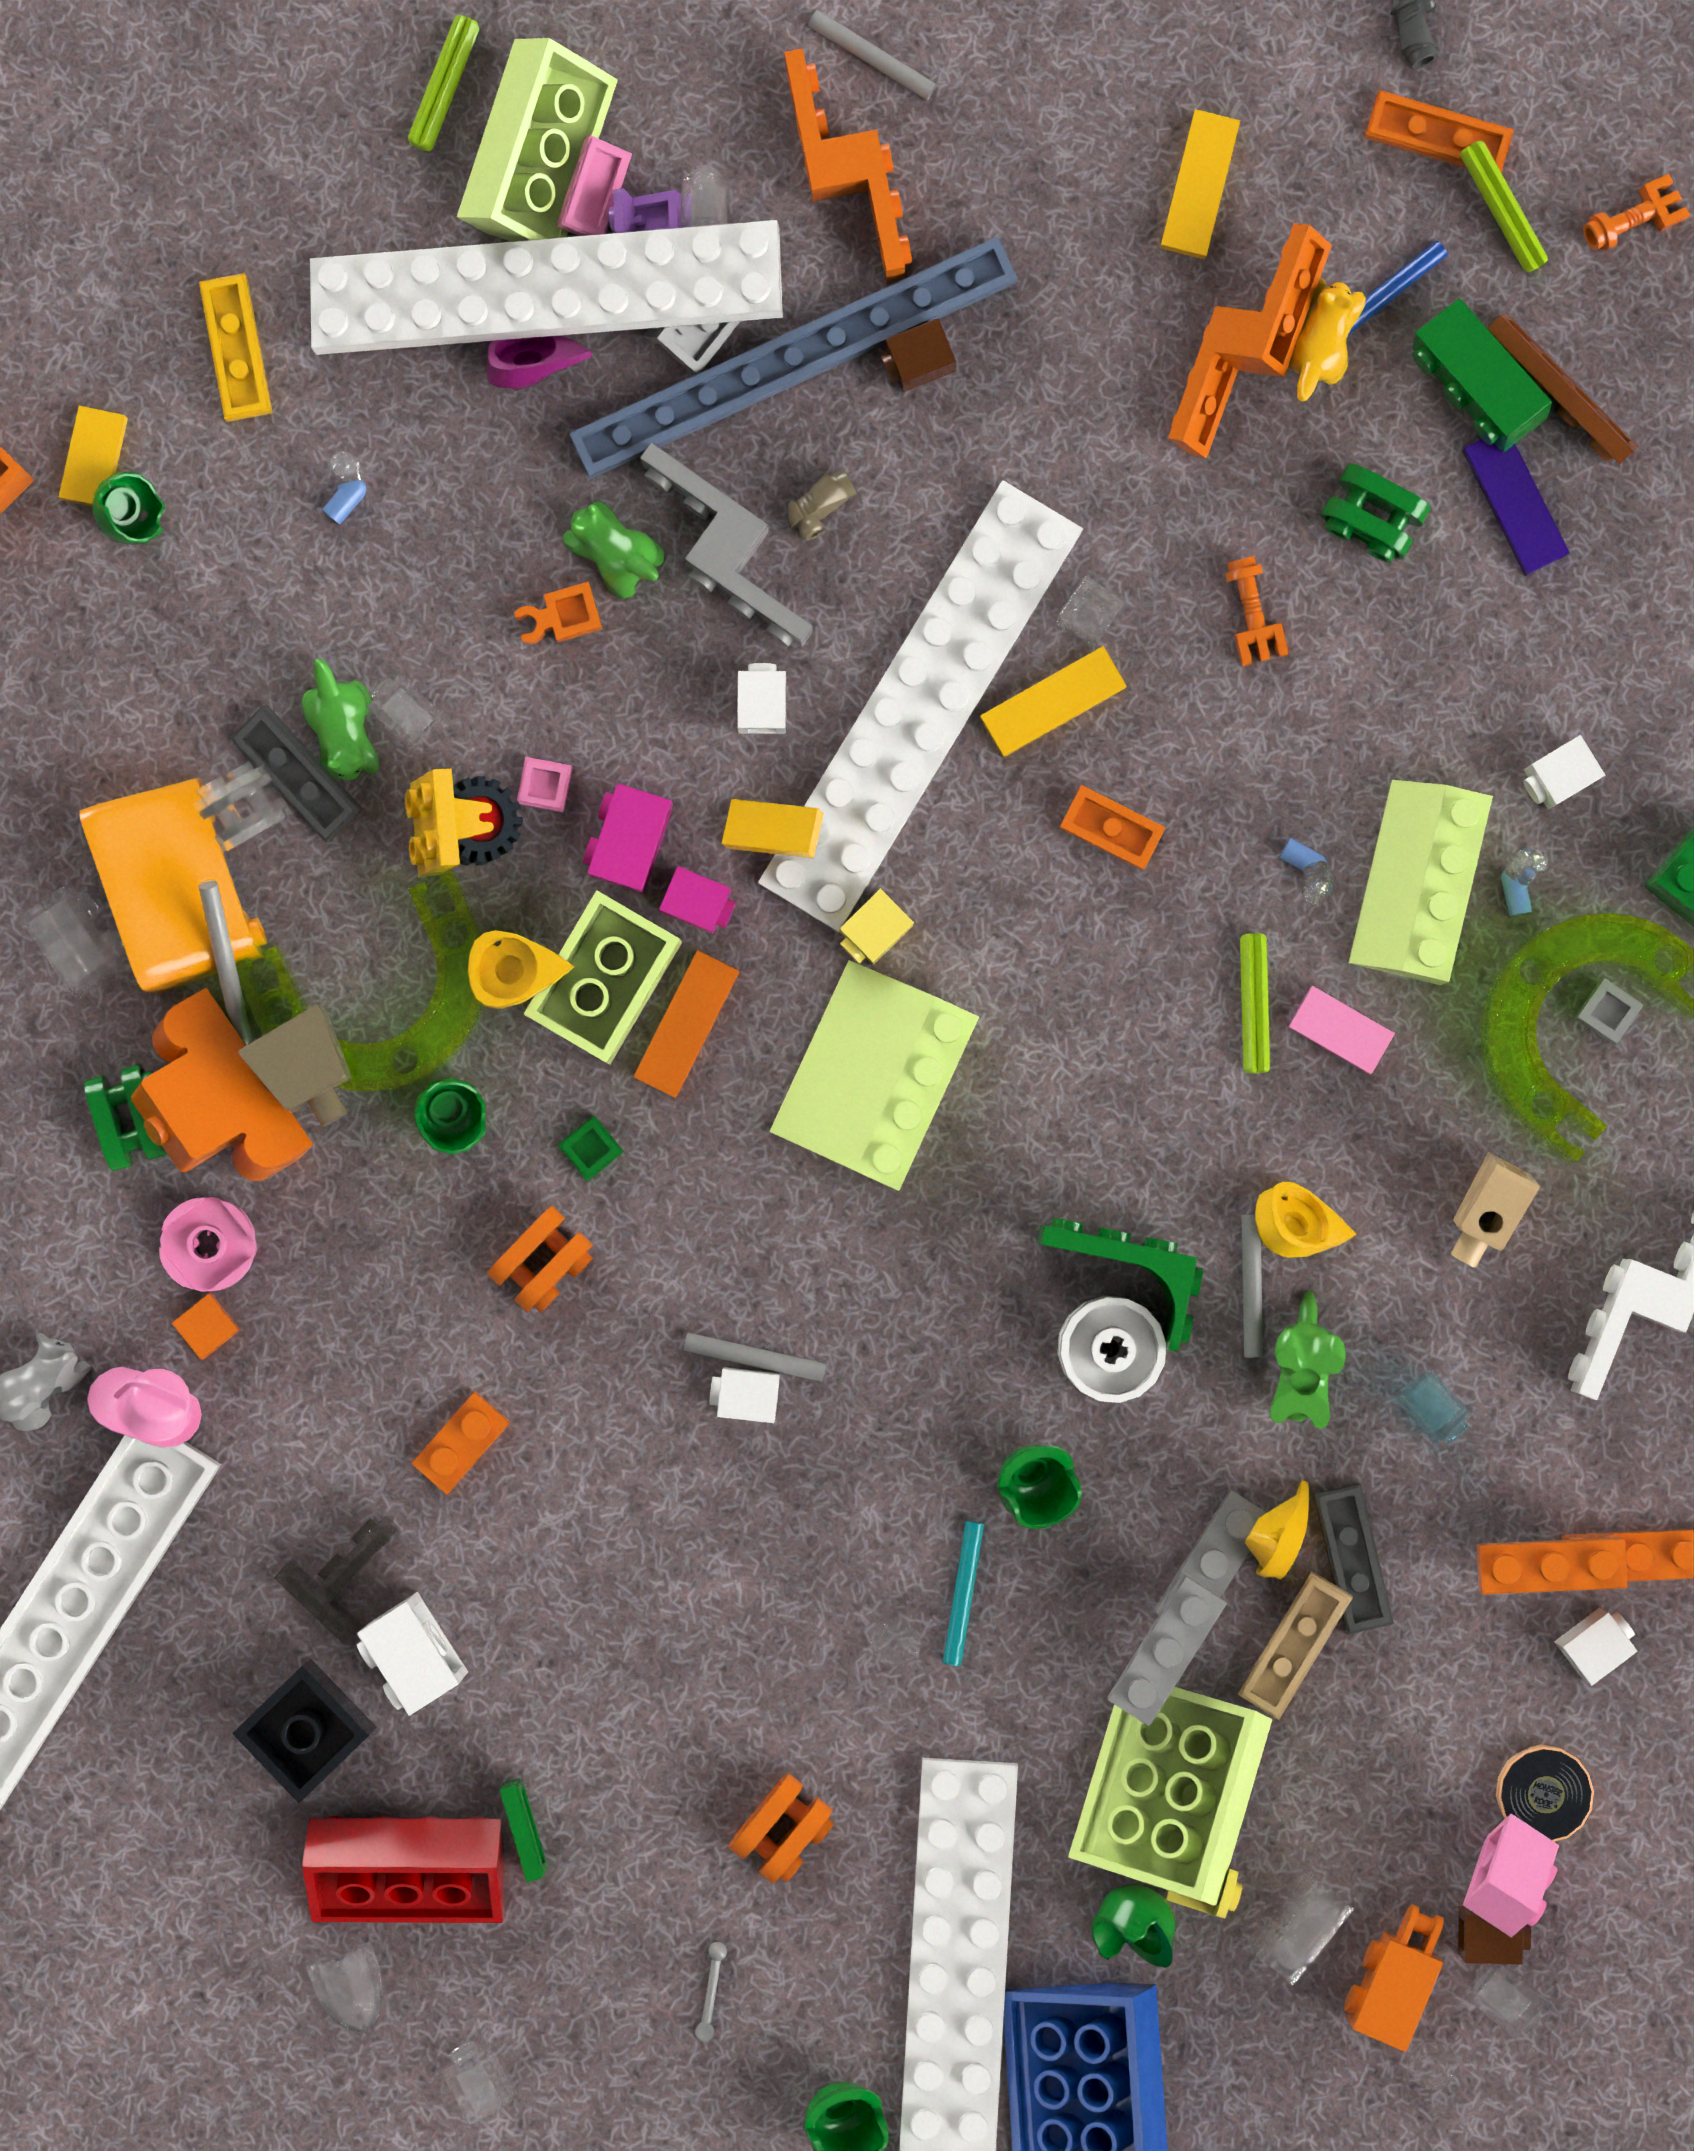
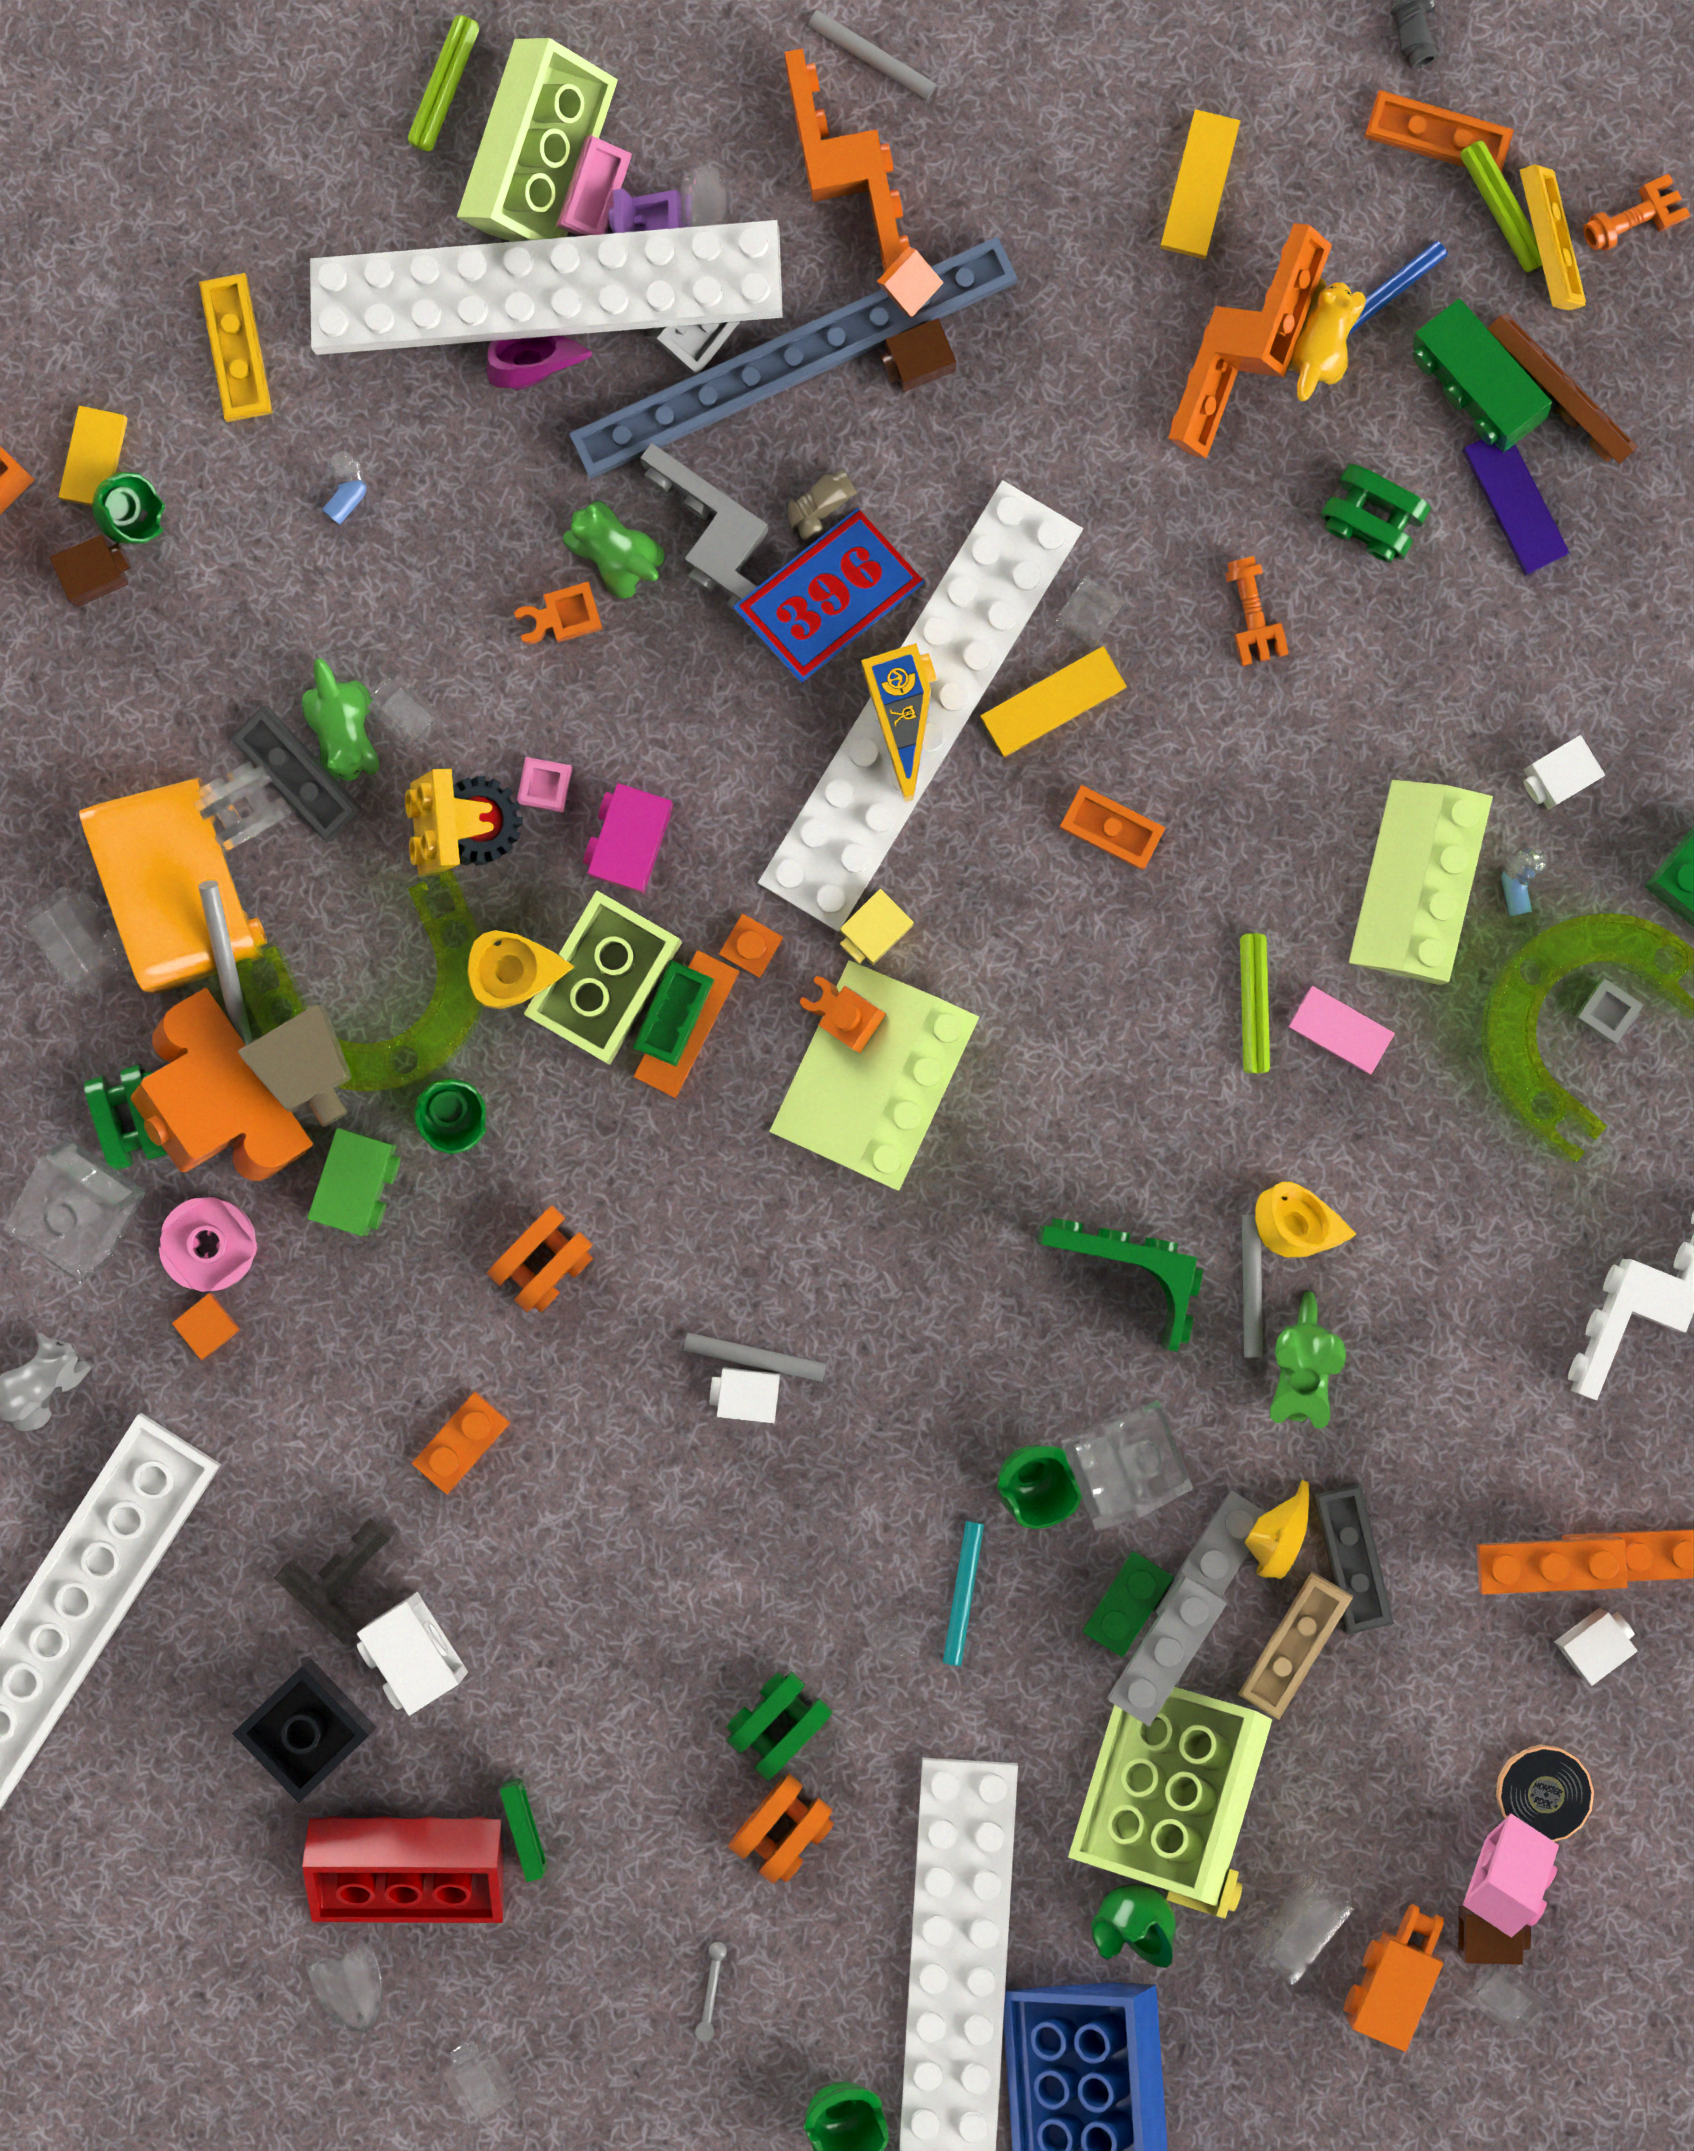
bright pink piece [87,1367,202,1448] -> none
green tile [557,1115,625,1182] -> none
dark pink brick [659,866,736,935] -> none
yellow tile [721,799,824,859] -> none
white brick [738,663,786,734] -> none
white wheel [1057,1296,1166,1403] -> none
arm [1279,837,1335,905] -> none
clear light blue brick [1395,1369,1470,1445] -> none
tan torso [1450,1152,1540,1268] -> none
none -> clear brick [3,1138,146,1283]
none -> reddish brown brick [49,534,131,607]
none -> bright green brick [307,1128,401,1236]
none -> green plate [632,960,715,1067]
none -> orange plate [719,913,784,979]
none -> green brick [725,1671,833,1781]
none -> sticker [733,508,925,683]
none -> orange plate [799,976,886,1053]
none -> slope [861,643,937,803]
none -> tile [877,247,944,317]
none -> clear brick [1061,1399,1193,1531]
none -> green plate [1082,1550,1173,1658]
none -> yellow tile [1519,164,1586,311]

